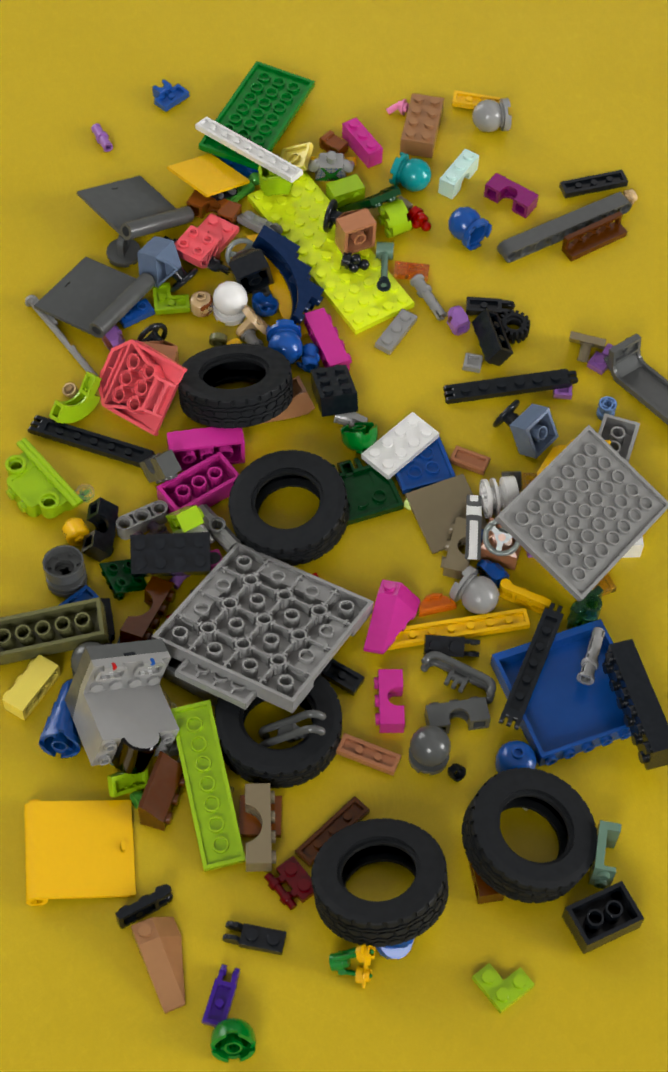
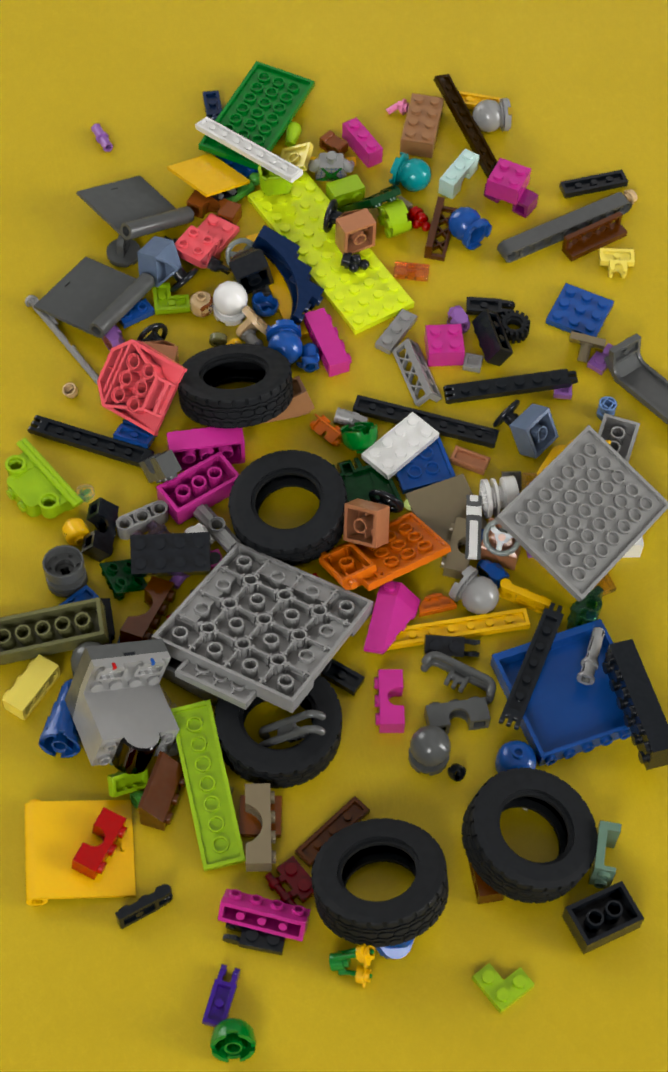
lime arch [49,371,102,424] -> none
medium nougat wedge [131,917,185,1014] -> none
blue plate [152,80,189,112] -> none
lime brick [166,505,204,533] -> none
light grey hinge [237,211,283,234] -> none
black brick [311,365,358,417] -> none
nougat plate [336,733,401,776] -> none
sand green piece [376,242,394,291] -> none
light grey pin [410,274,447,321] -> none
none -> red arch [71,807,127,880]
none -> blue plate [113,419,157,449]
none -> dark blue plate [202,90,222,121]
none -> dark pink brick [217,889,311,942]
none -> lime cone [285,122,302,147]
none -> orange hinge [310,413,342,447]
none -> orange plate [319,512,451,591]
none -> nougat piece [343,489,404,549]
none -> black plate [353,395,499,448]
none -> light grey fence [392,338,442,407]
none -> reddish brown fence [424,197,457,261]
none -> dark pink brick [424,324,465,367]
none -> dark brown tile [434,74,497,179]
none -> dark pink brick [485,158,531,205]
none -> blue plate [545,283,614,337]
none -> light yellow plate [599,248,635,278]

